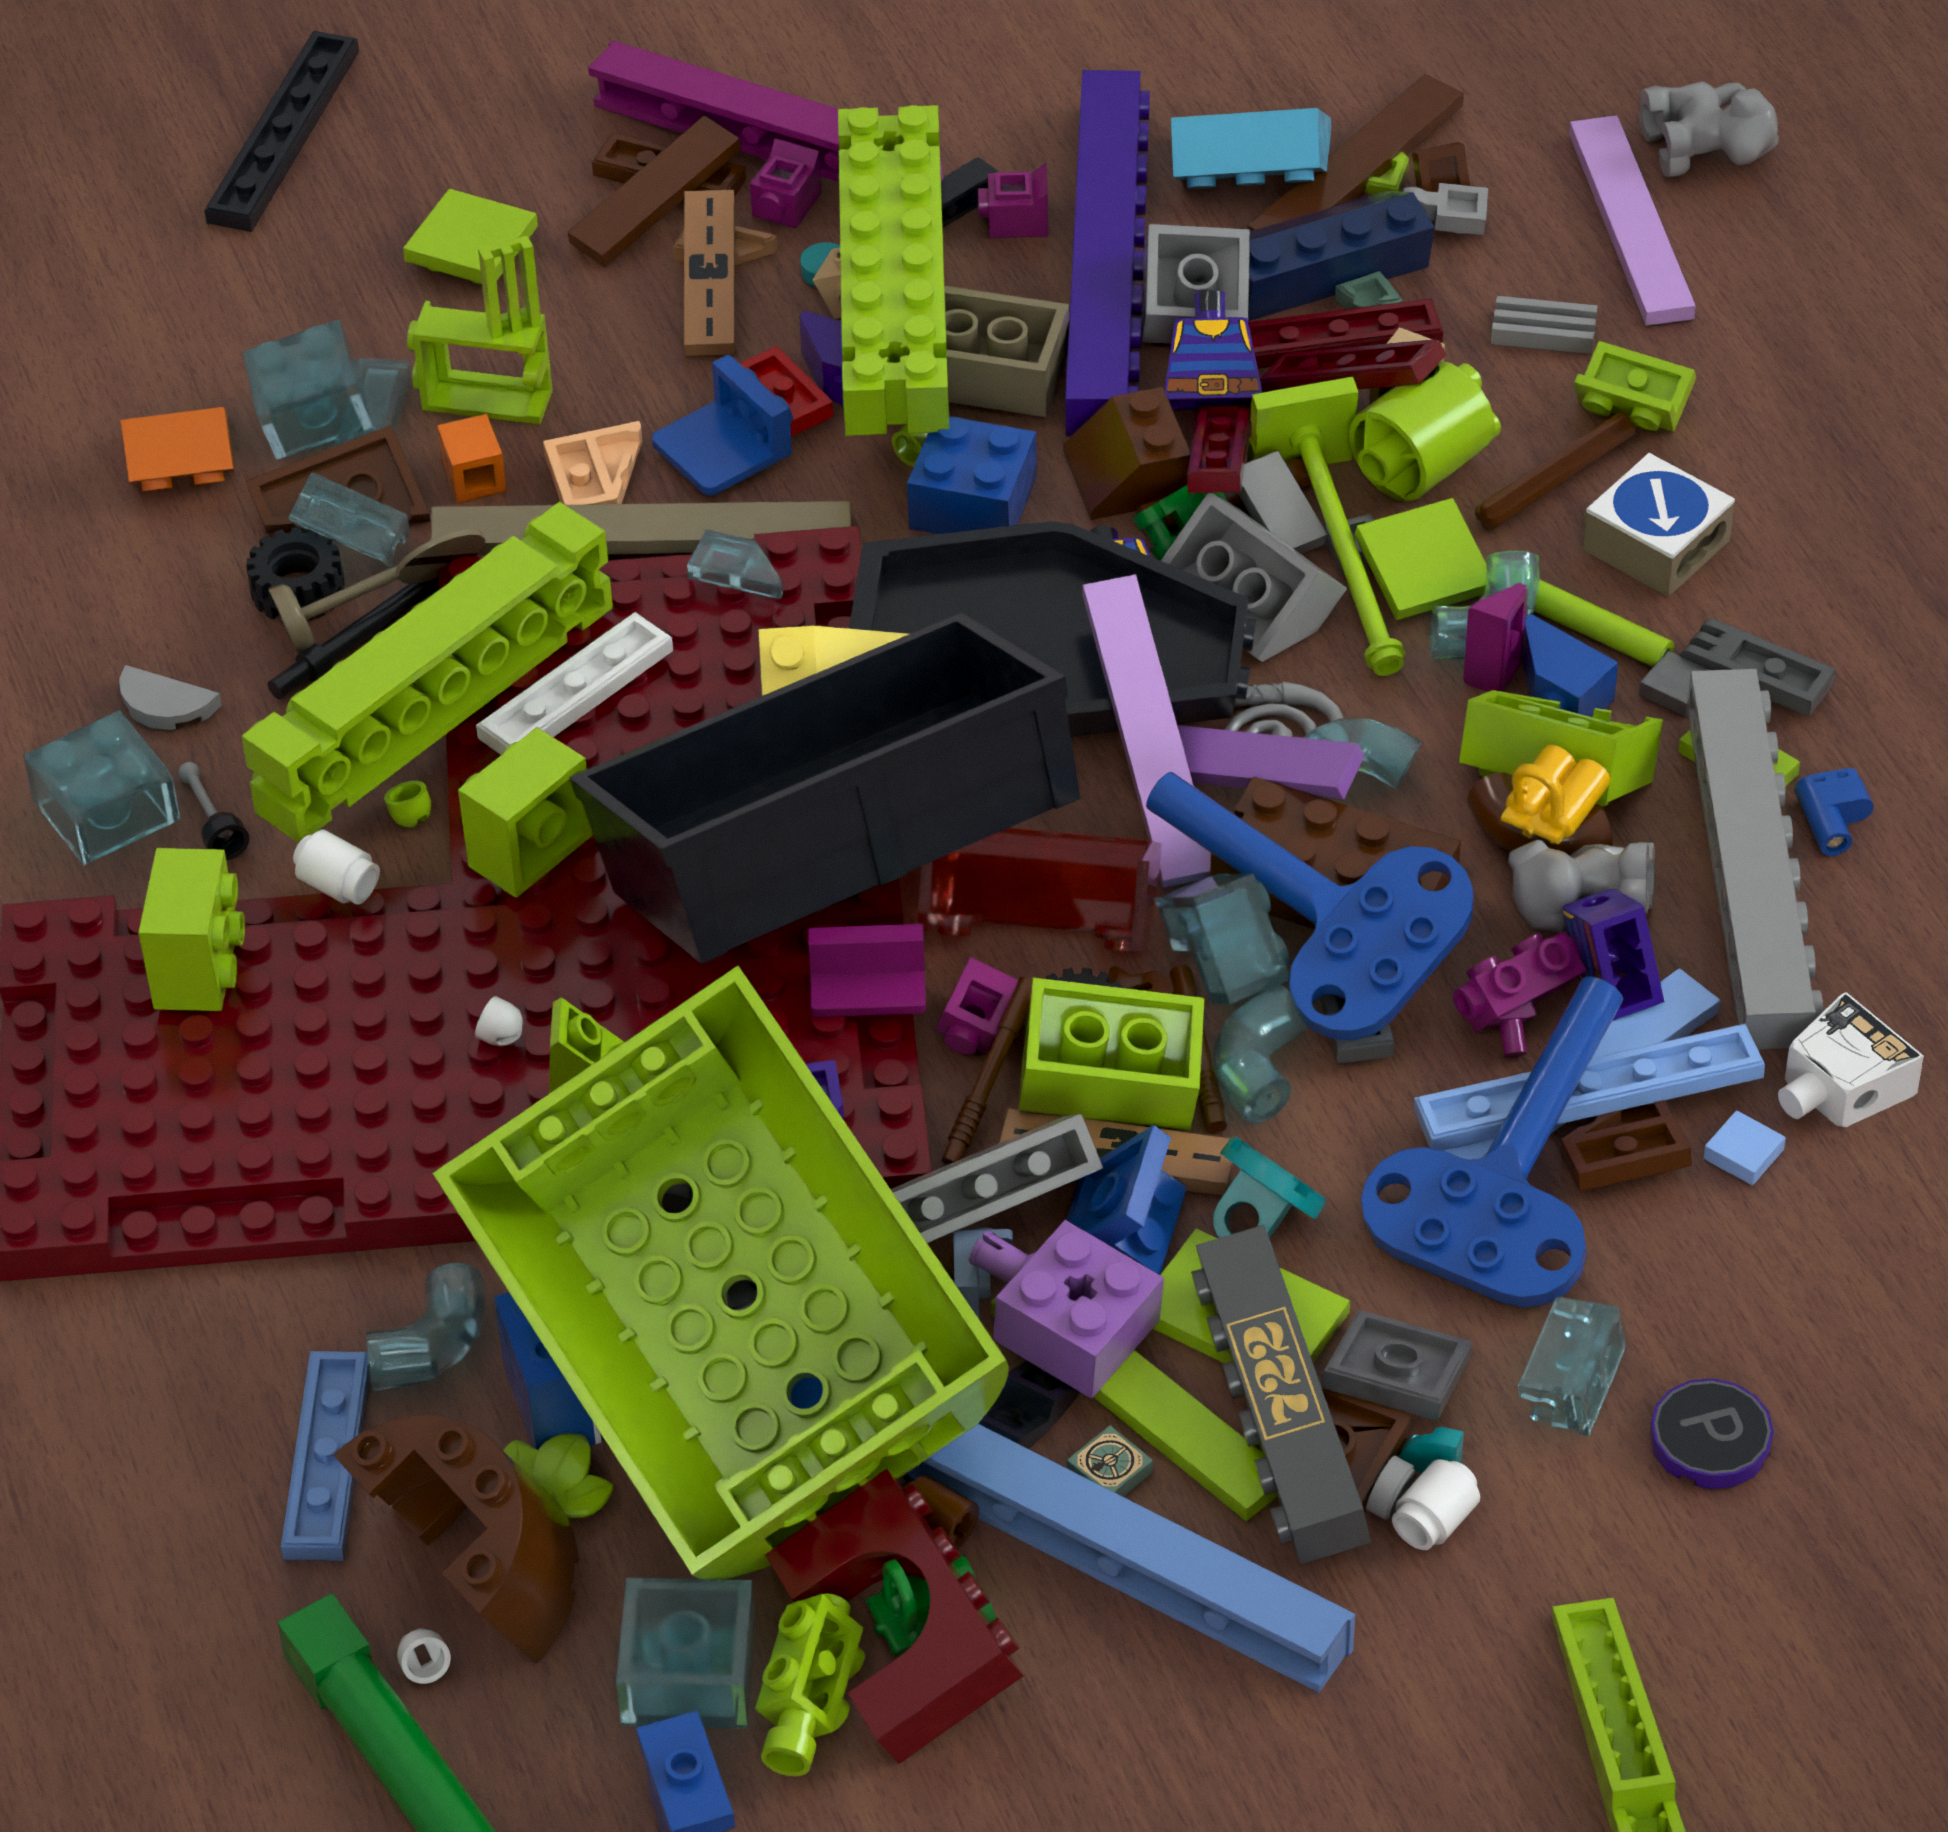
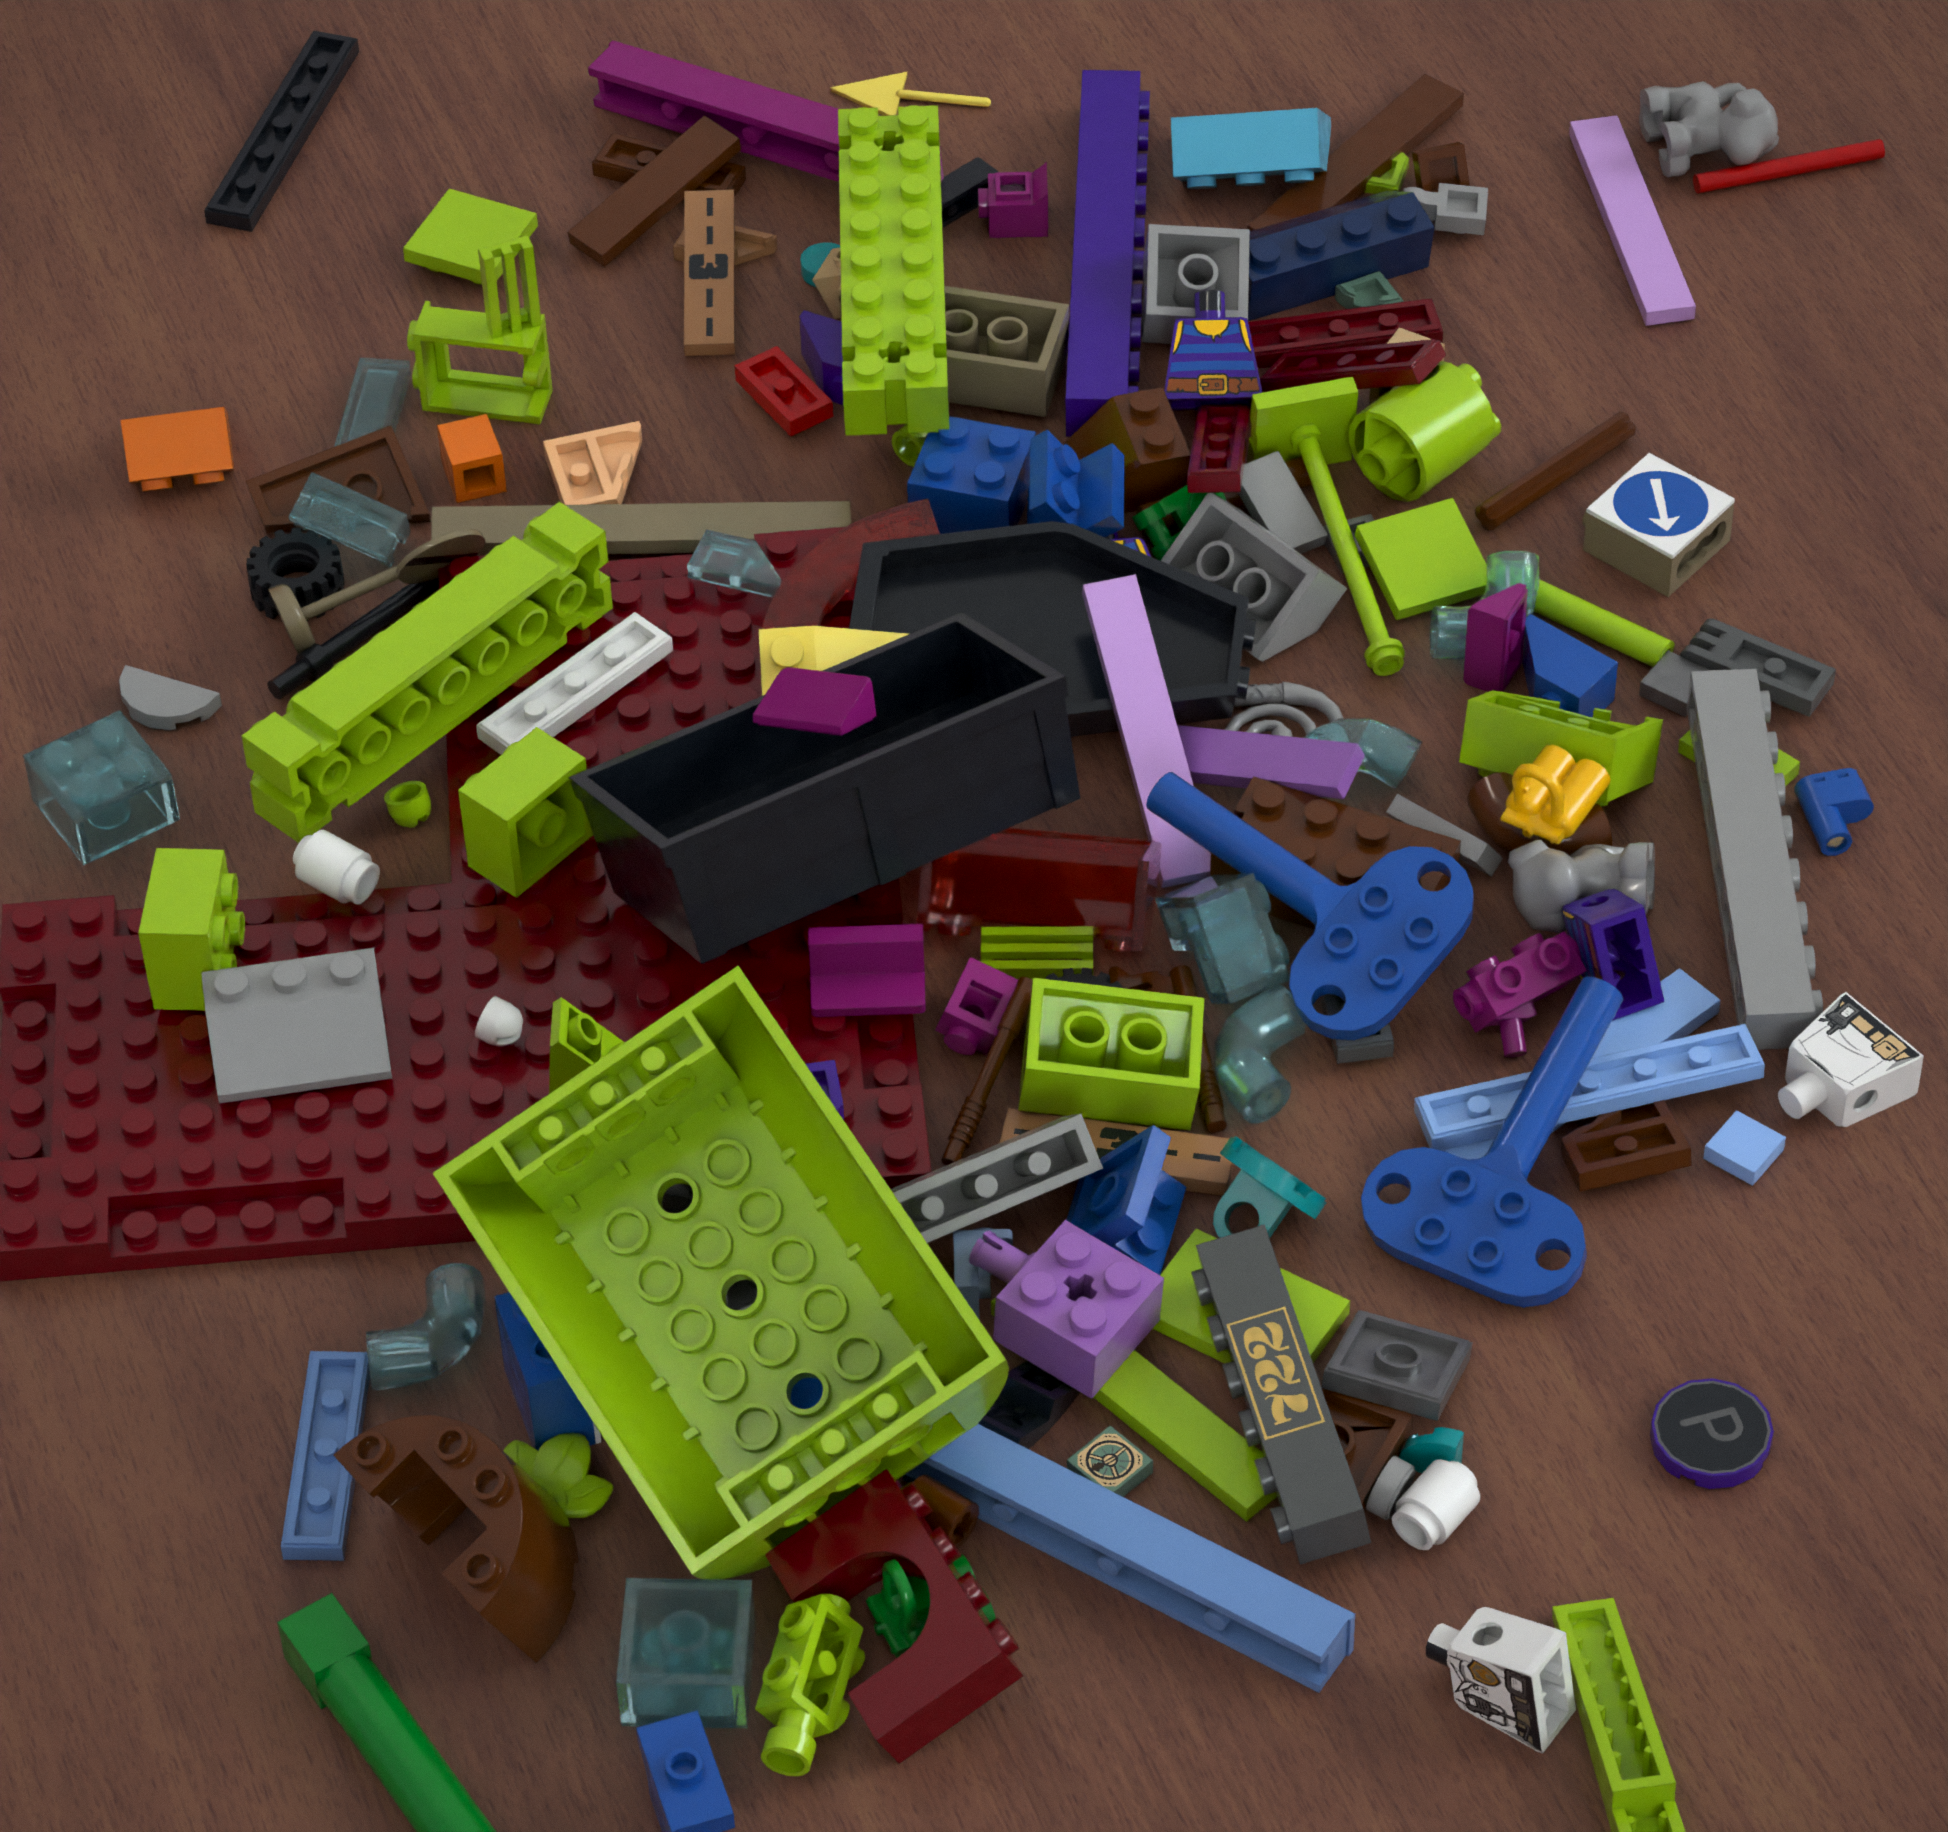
black hinge [178,762,250,860] -> none
clear light blue brick [243,319,373,460] -> none
white hinge [397,1628,451,1684] -> none
blue bracket [652,354,793,496] -> none
magenta window [750,138,822,228] -> none
light grey tile [1491,296,1598,354] -> none
clear light blue hinge [1518,1297,1627,1436] -> none
lime bracket [1573,341,1696,432] -> none
none -> light grey slope [201,948,392,1104]
none -> magenta slope [753,667,876,736]
none -> clear red tile [762,499,940,629]
none -> light yellow piece [830,72,991,116]
none -> lime tile [980,926,1093,980]
none -> blue bracket [1027,429,1124,537]
none -> light grey tile [1386,794,1503,877]
none -> white torso [1426,1607,1576,1754]
none -> red bar [1693,139,1885,194]

